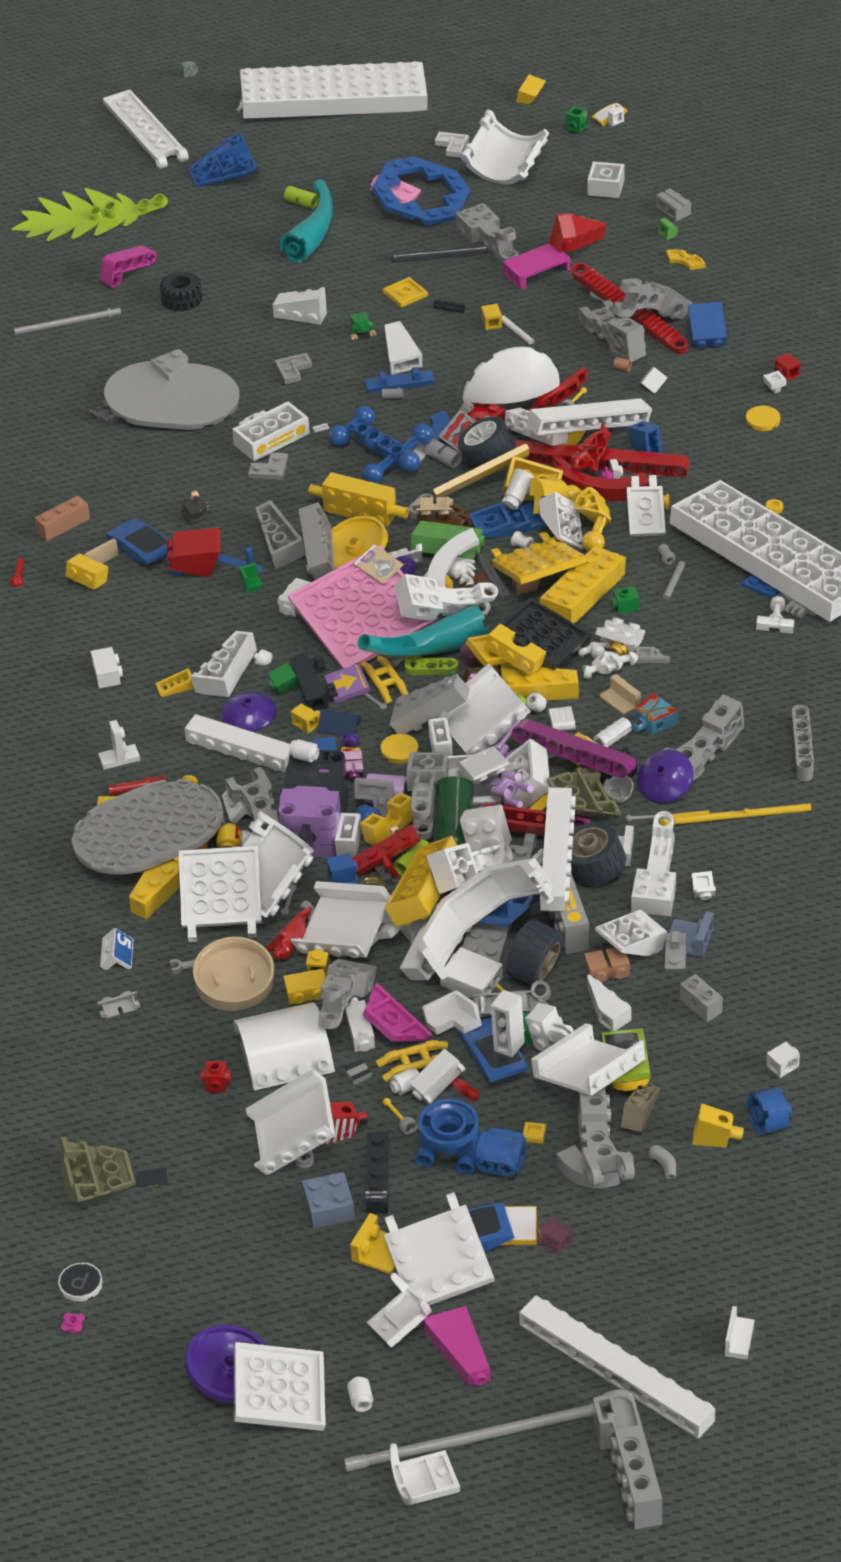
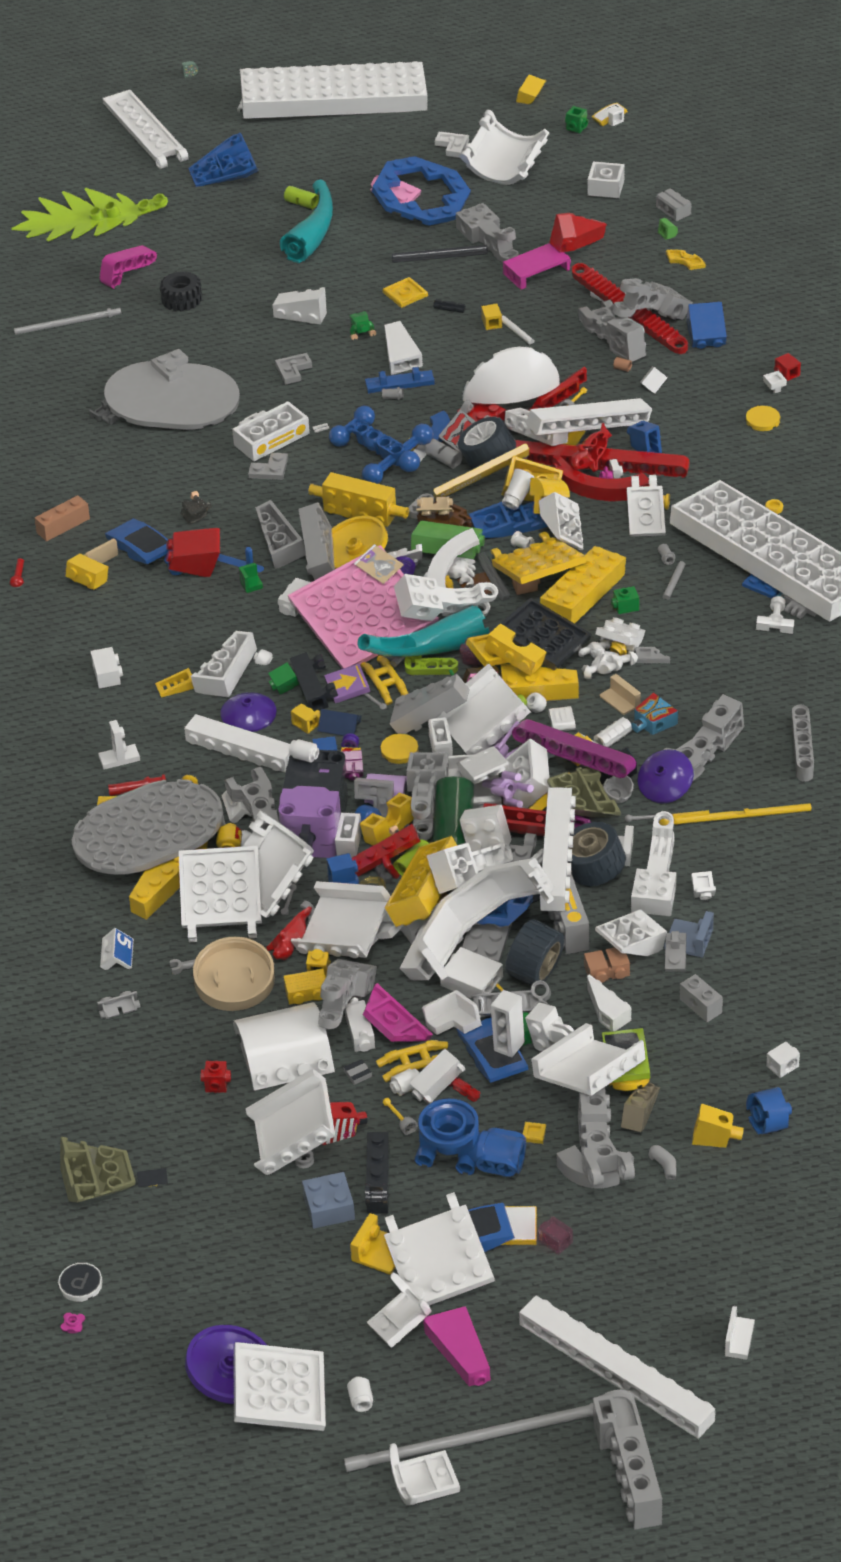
yellow piece [566,485,611,552] -> none

